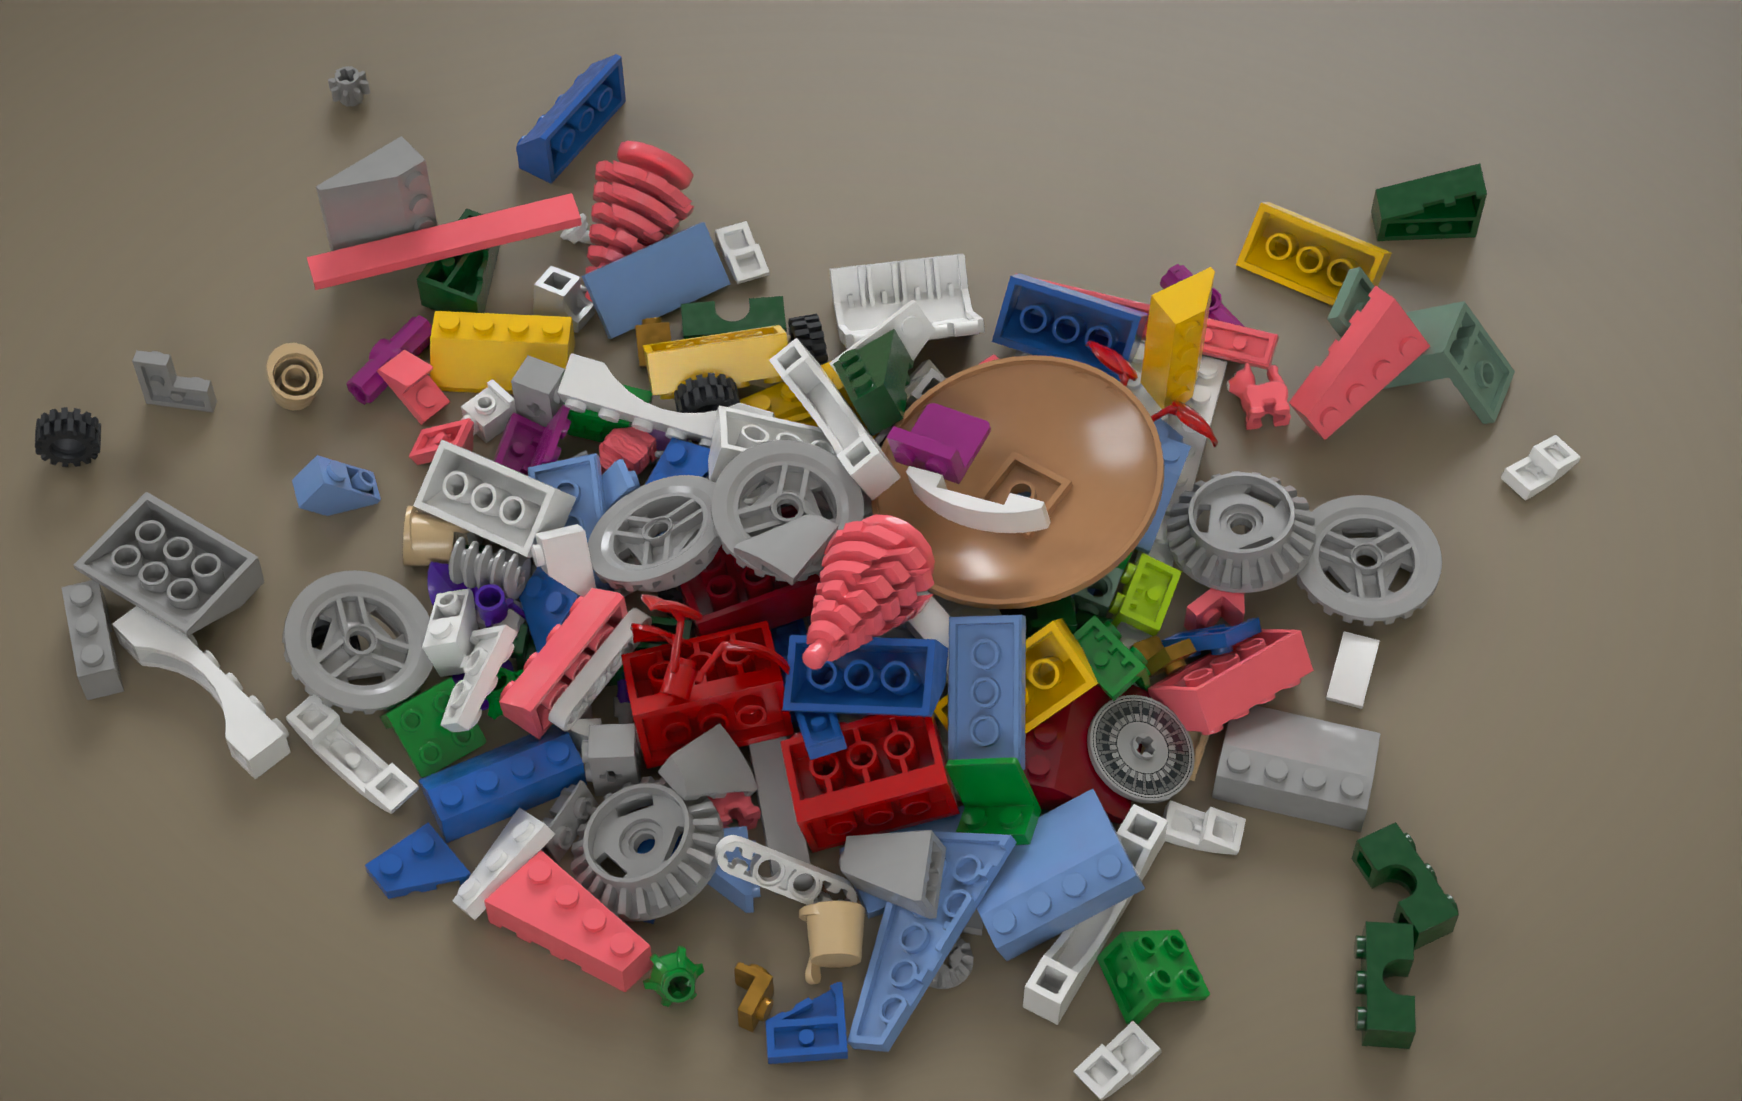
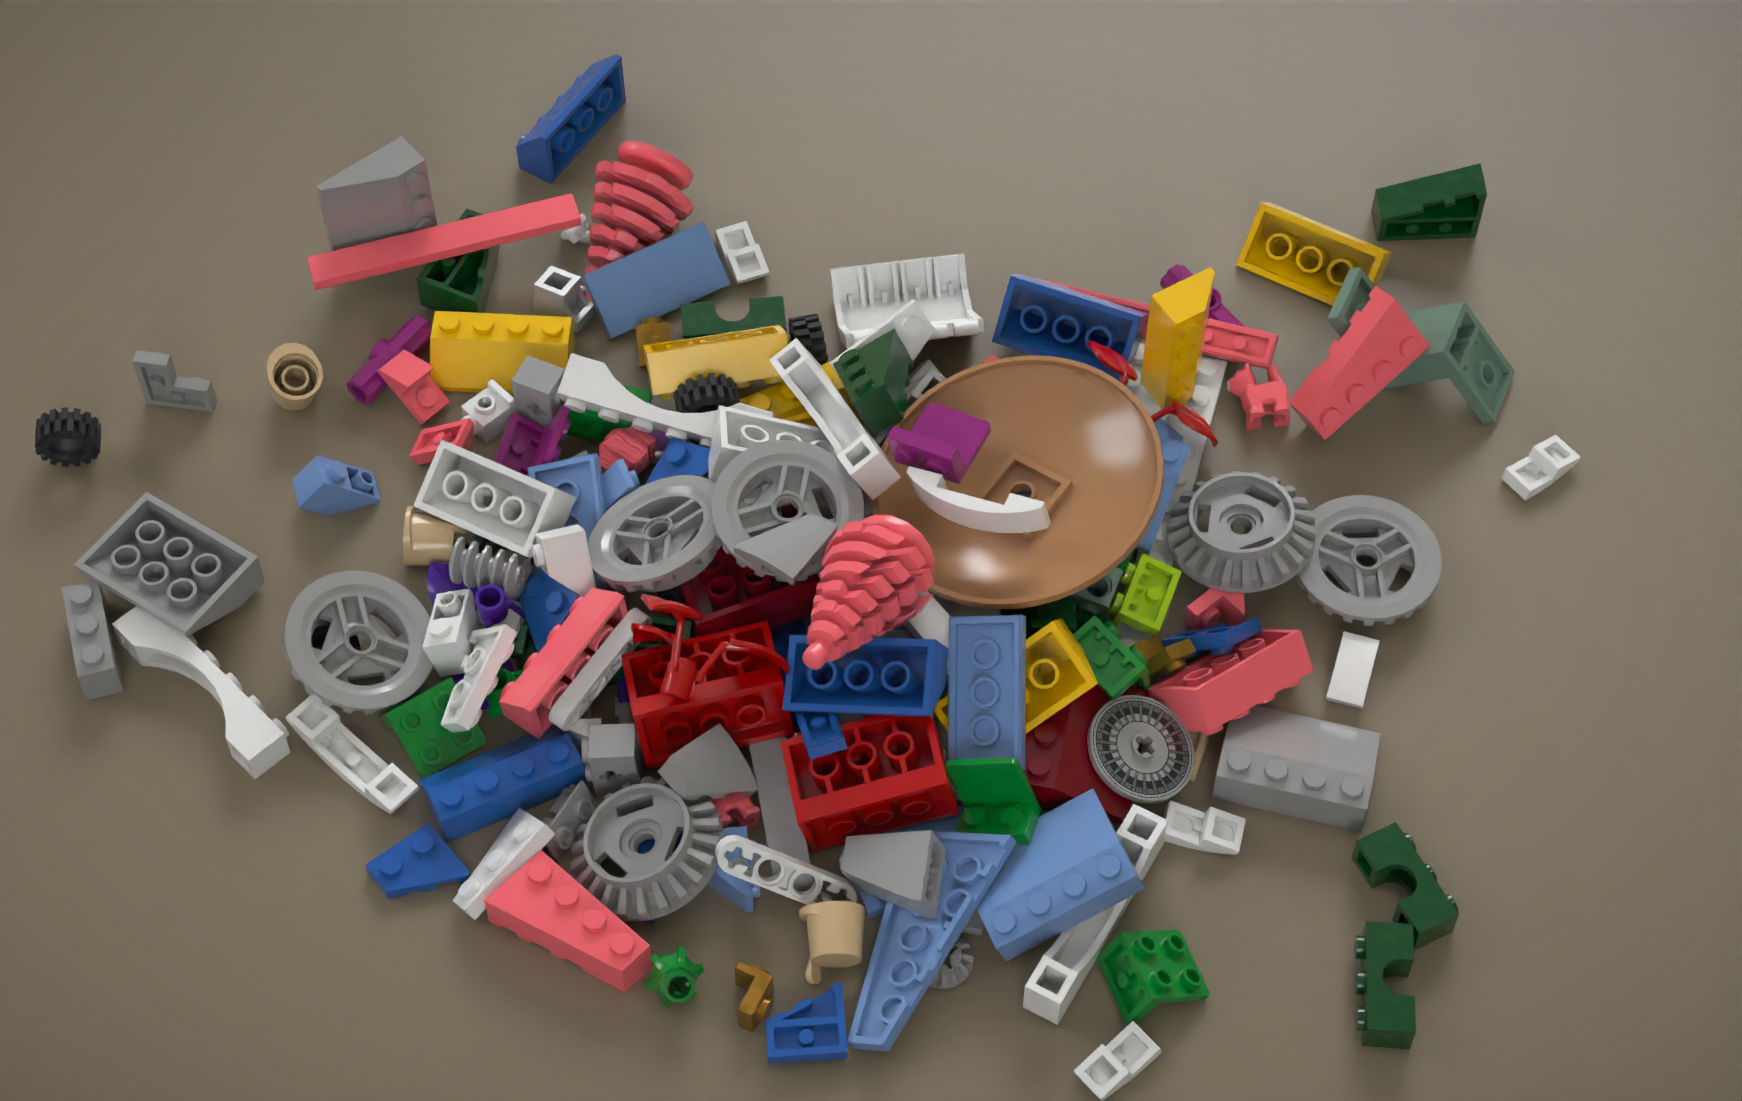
light grey gear [328,66,370,107] -> none

